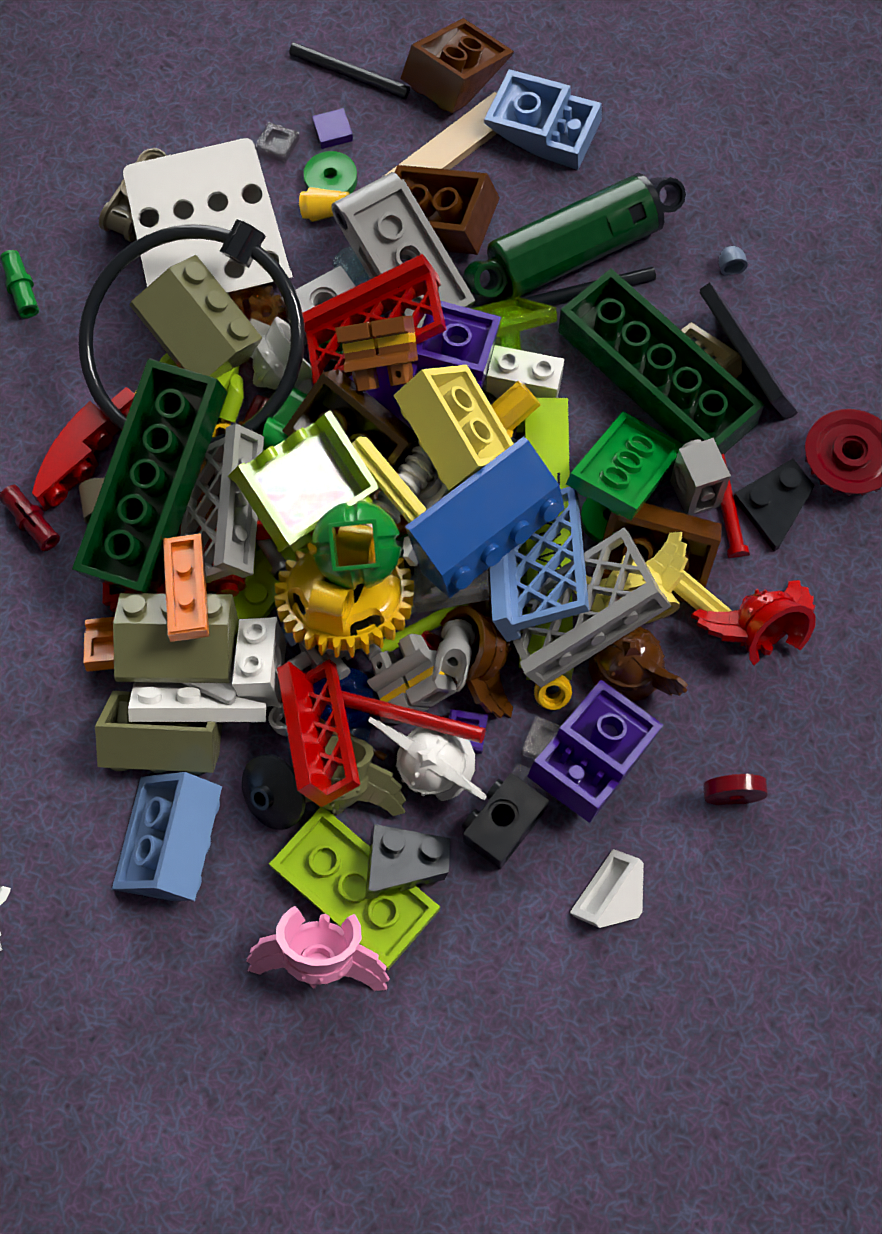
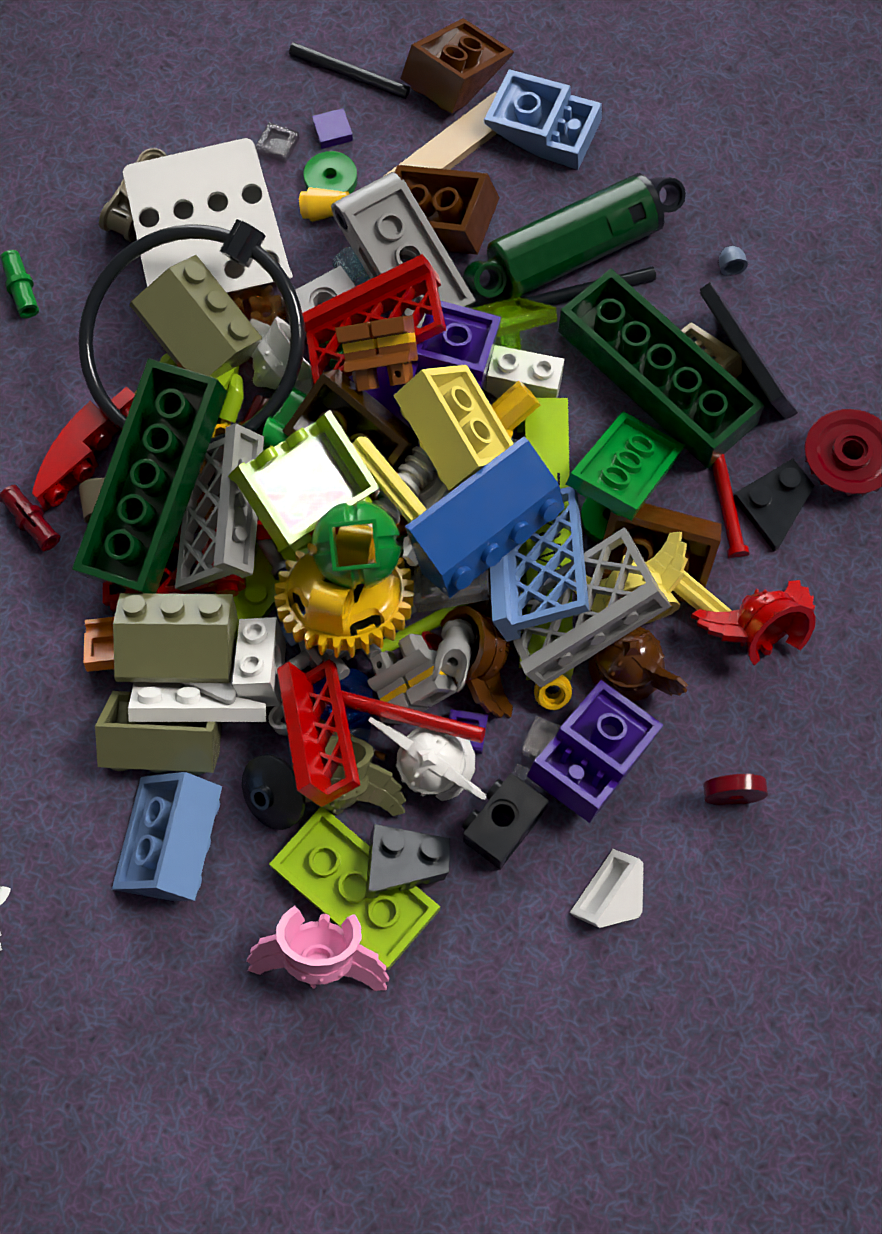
orange tile [163,533,209,642] -> none
light grey brick [670,438,731,516] -> none

